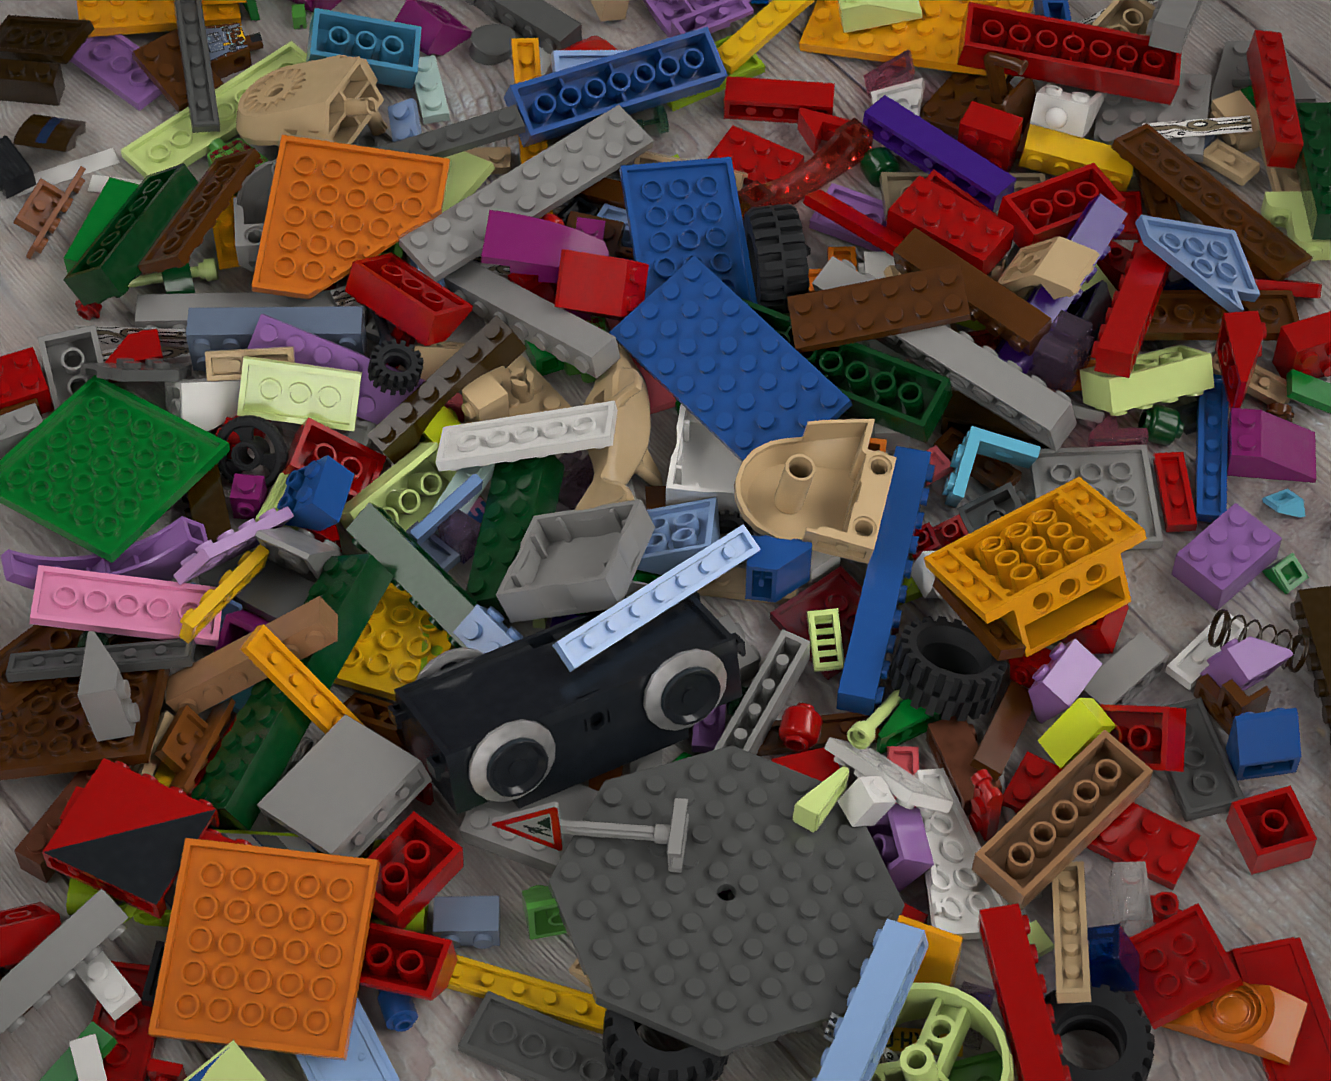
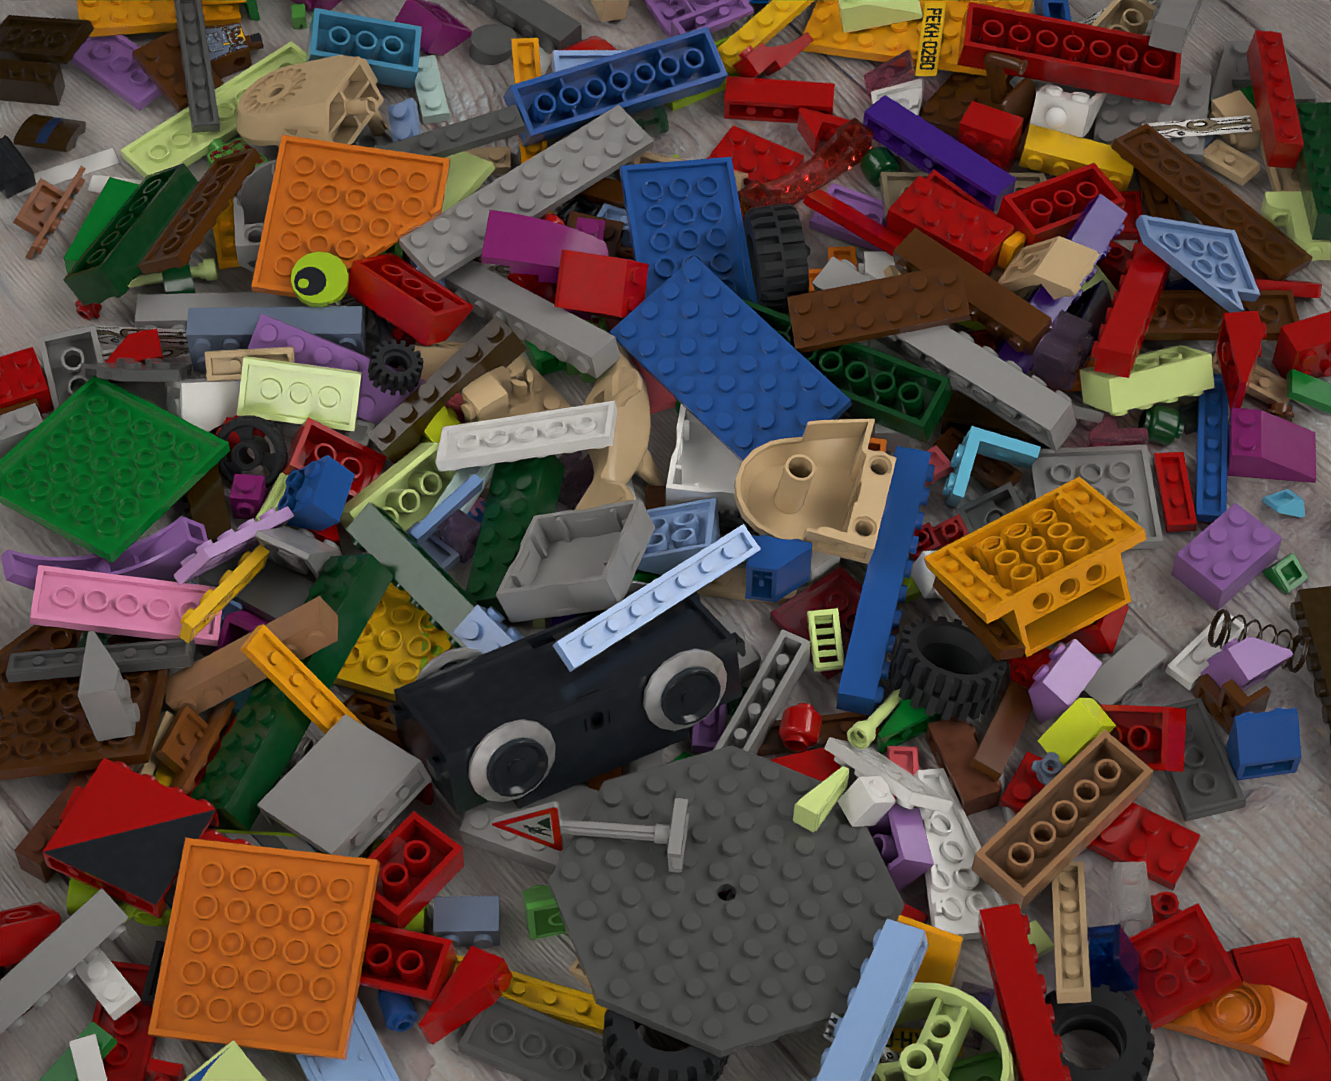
red plate [969,769,1003,842] -> none
red brick [1226,785,1317,875] -> none
none -> lime tile [291,252,349,307]
none -> red slope [418,946,513,1045]
none -> red slope [732,32,814,78]
none -> yellow sticker [915,2,946,76]
none -> light orange tile [997,231,1026,269]
none -> sand blue plate [1031,752,1066,786]

